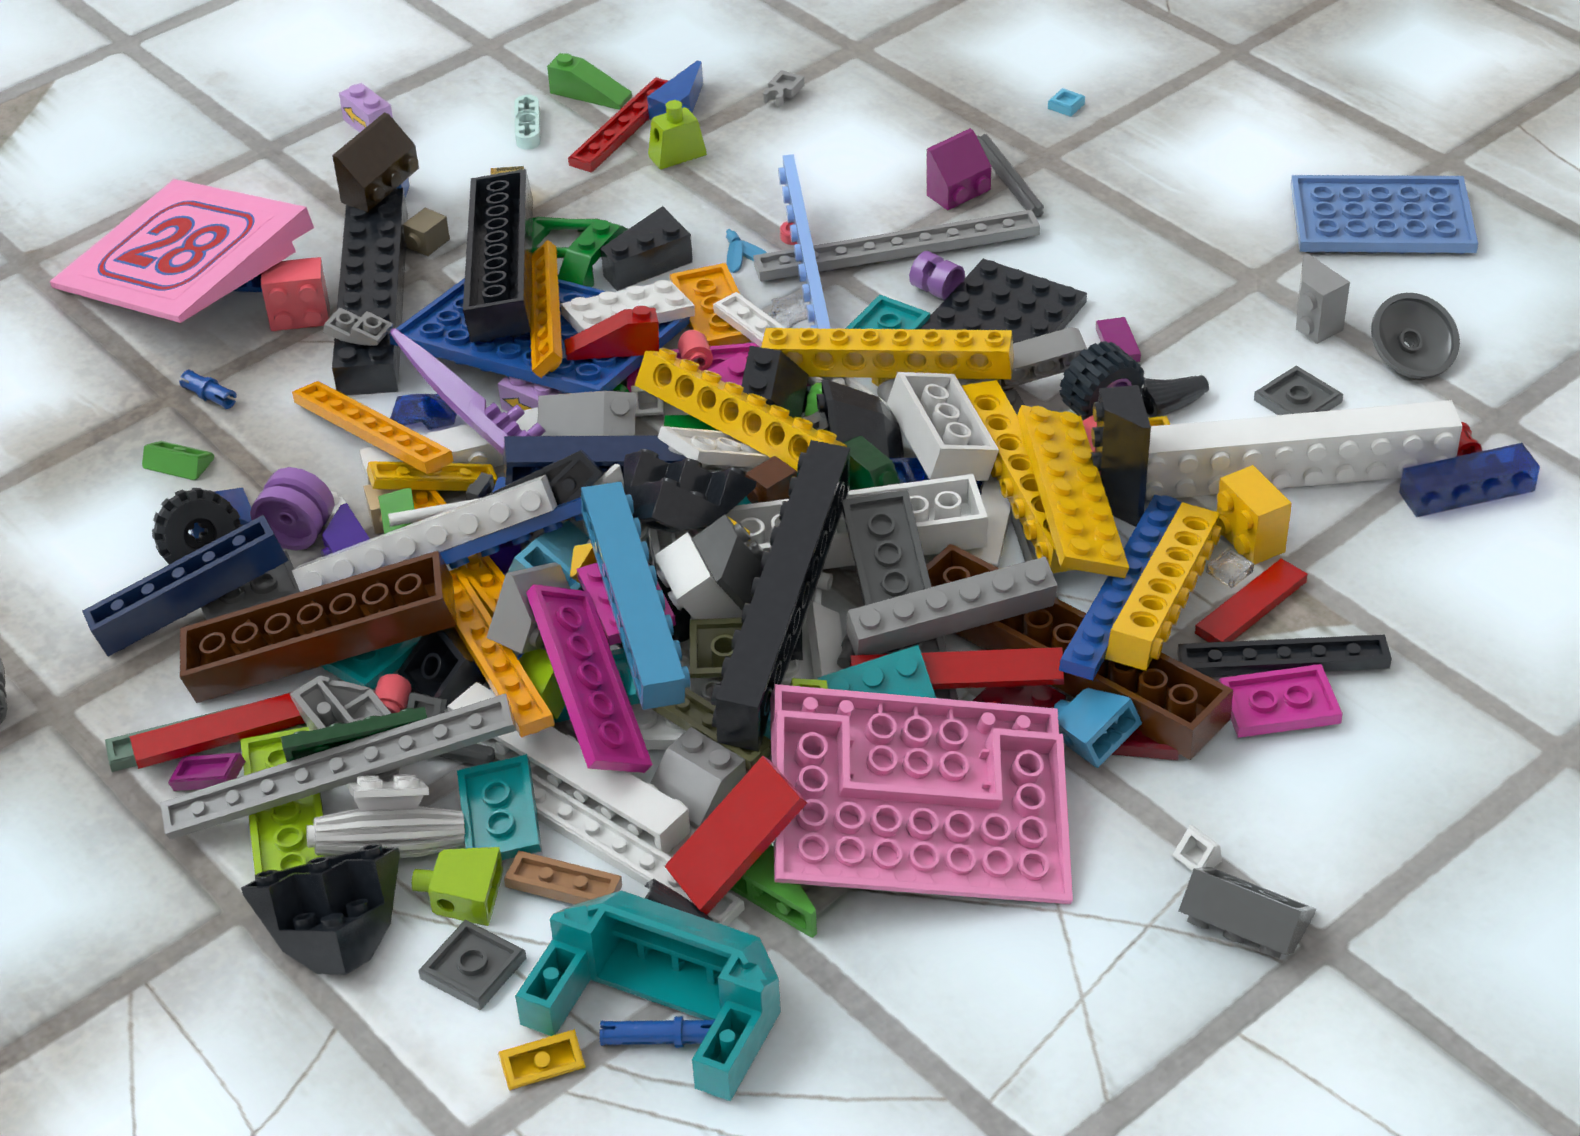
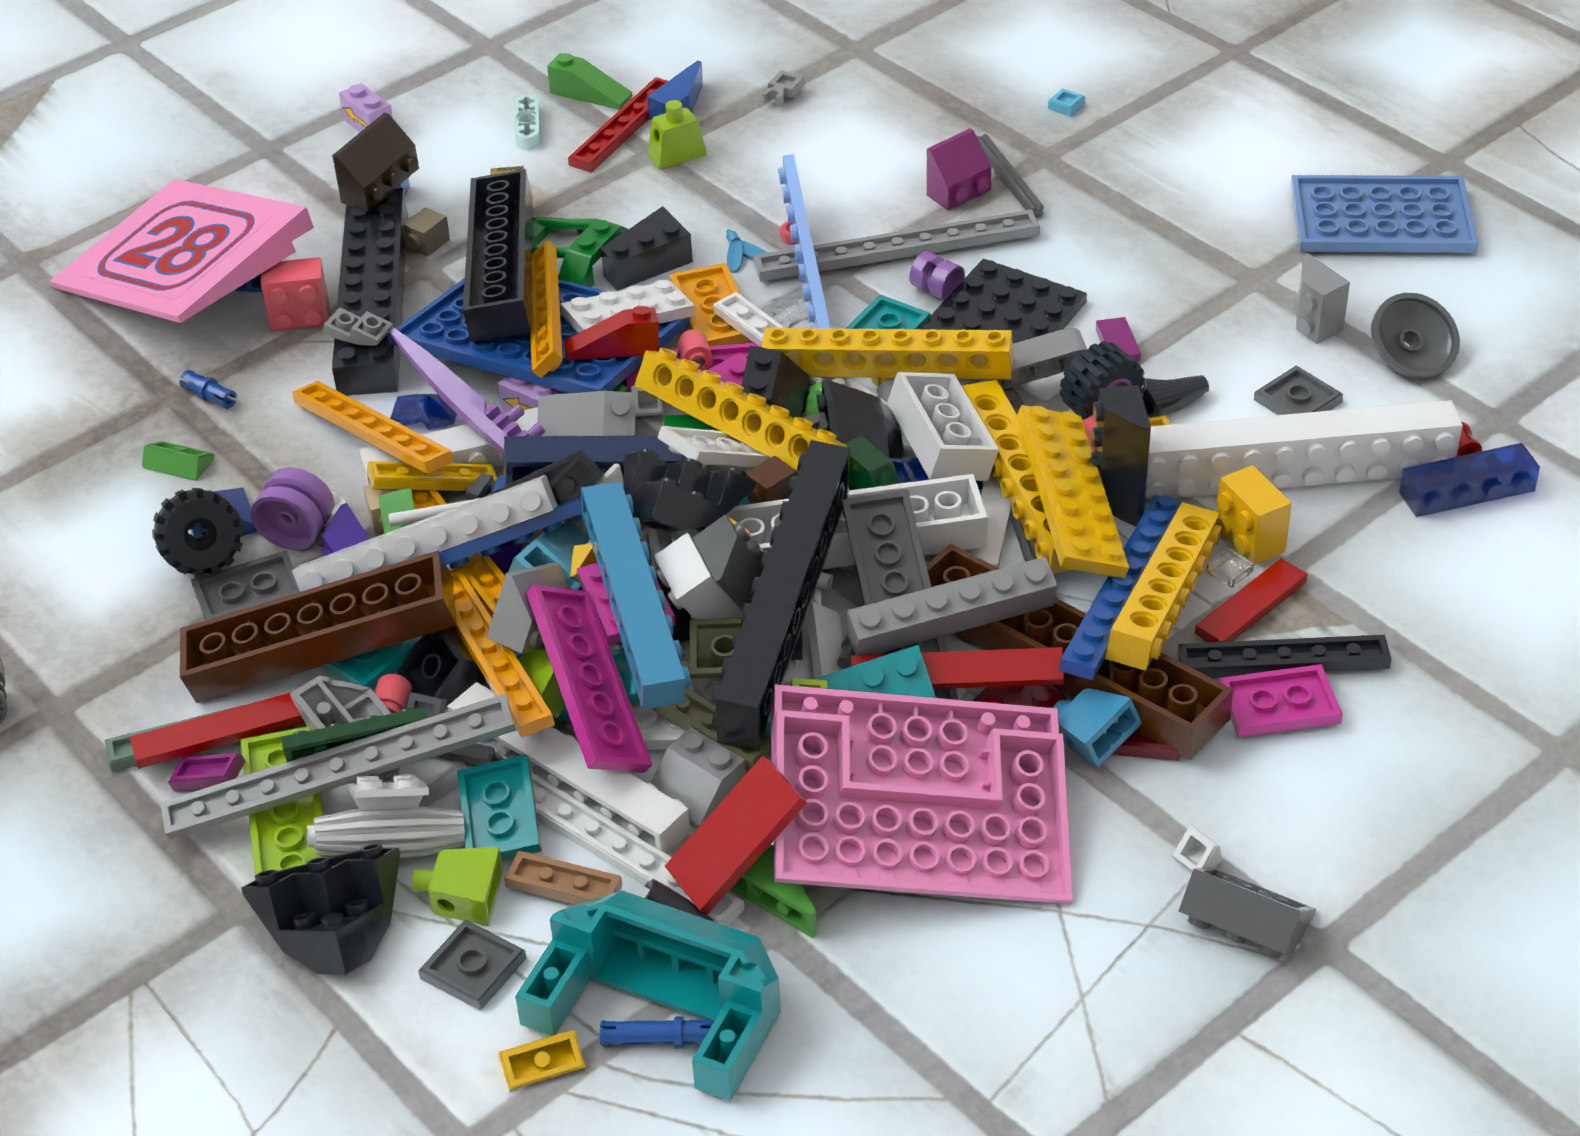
dark blue brick [82,515,289,657] -> none

